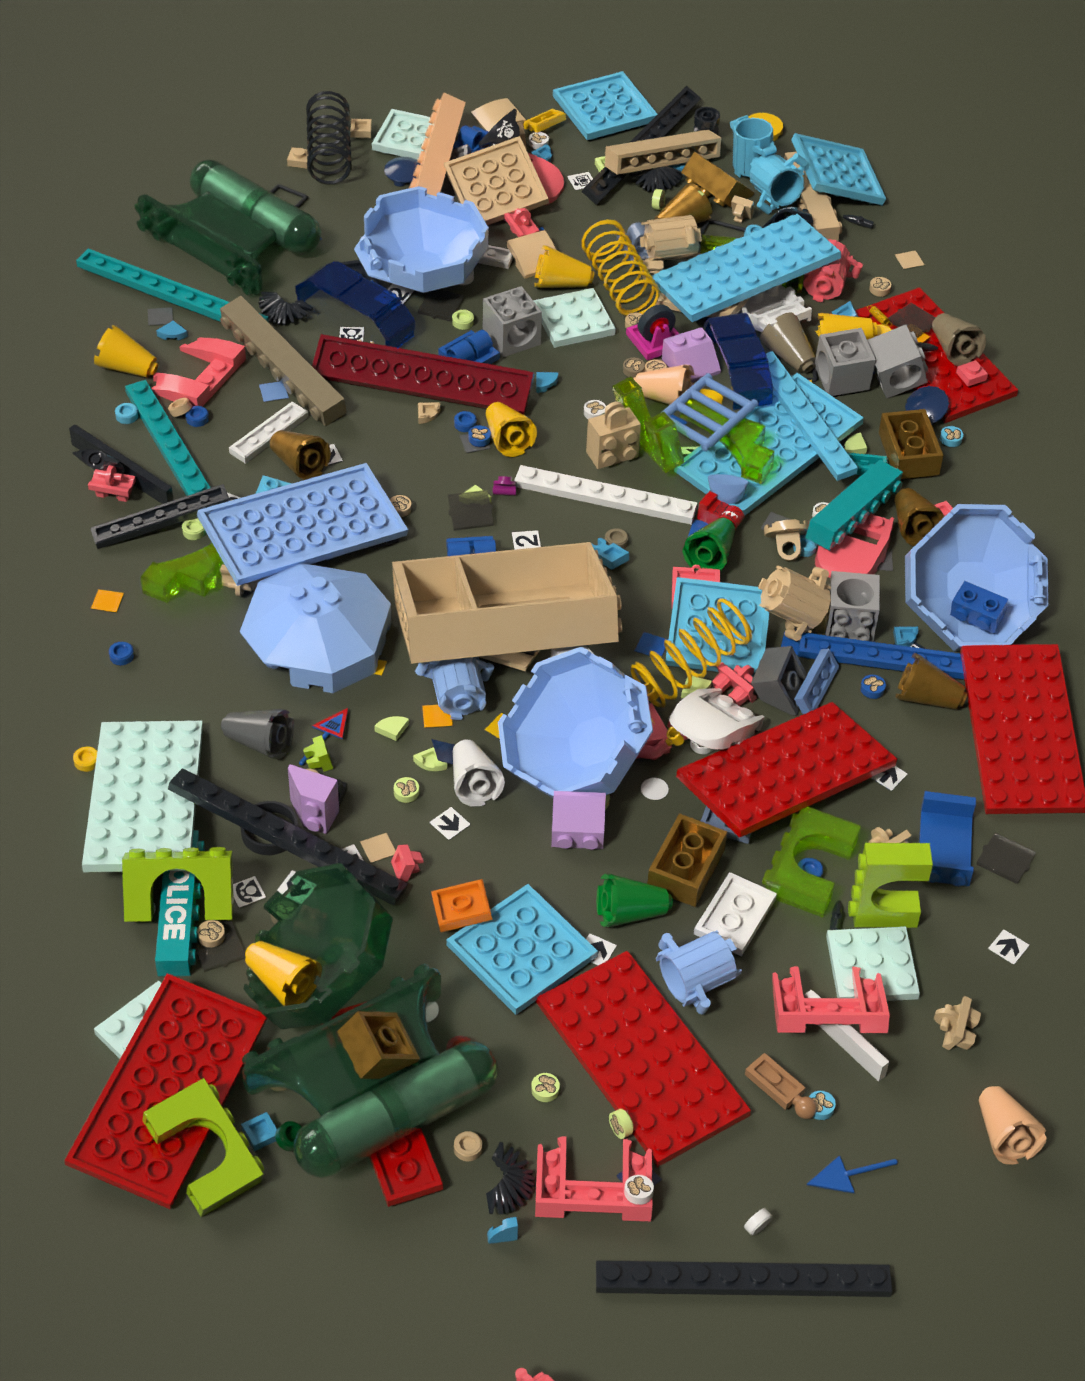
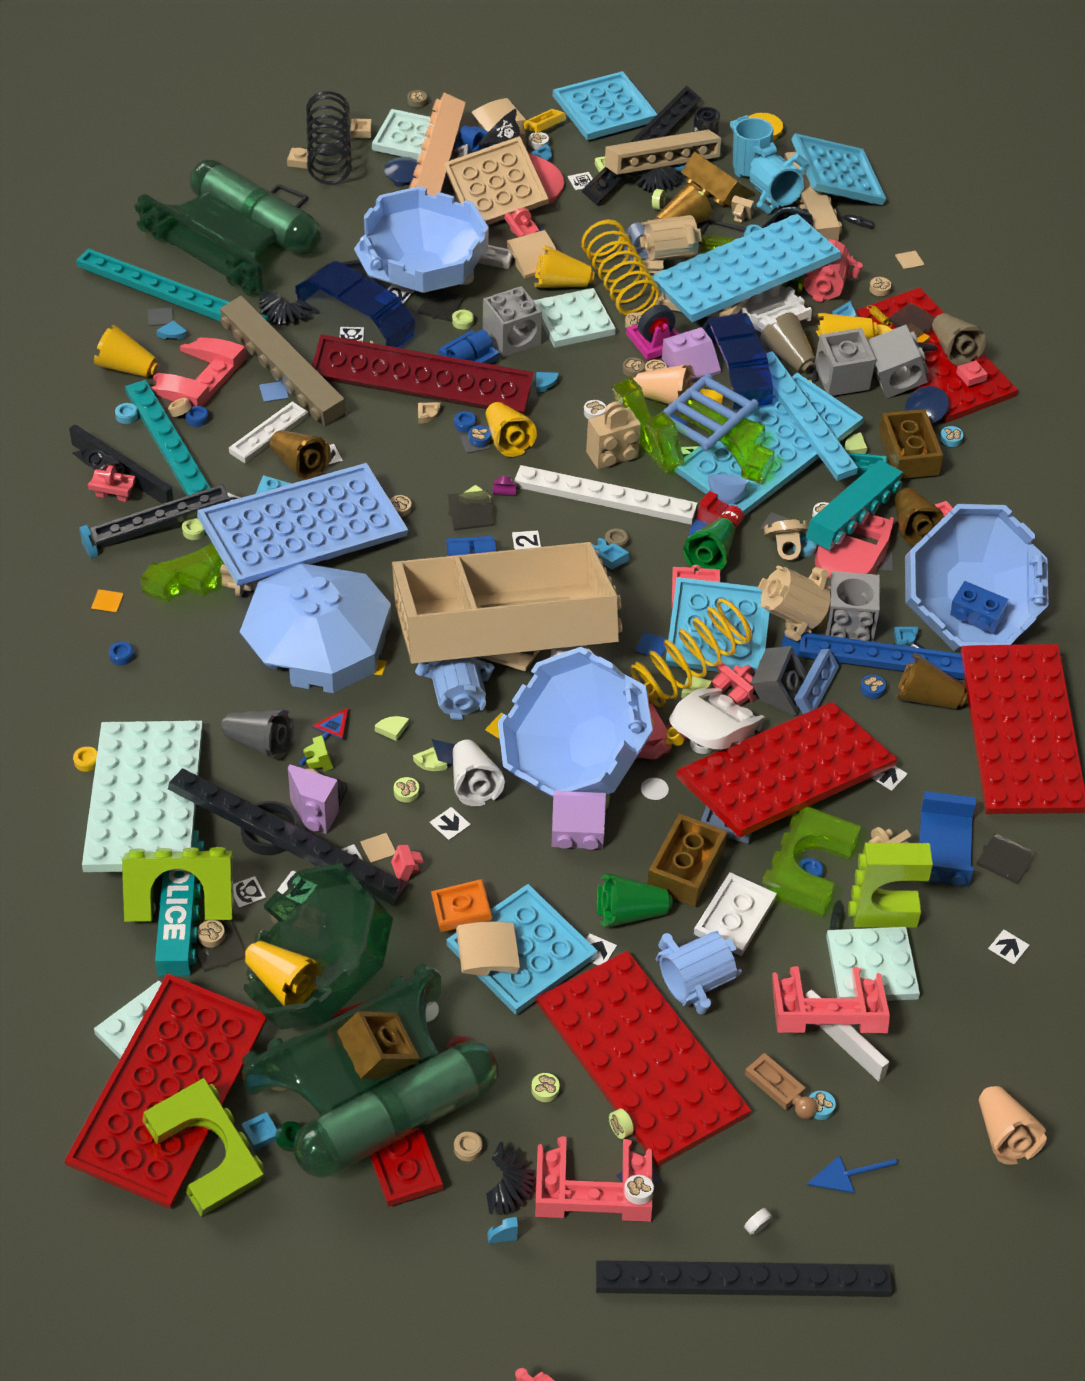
light orange sticker [422,705,453,727] -> none
tan hips [934,996,981,1050] -> none
none -> dark azure tile [79,525,99,559]
none -> dark tan tile [407,90,427,108]
none -> tan slope [456,922,520,976]

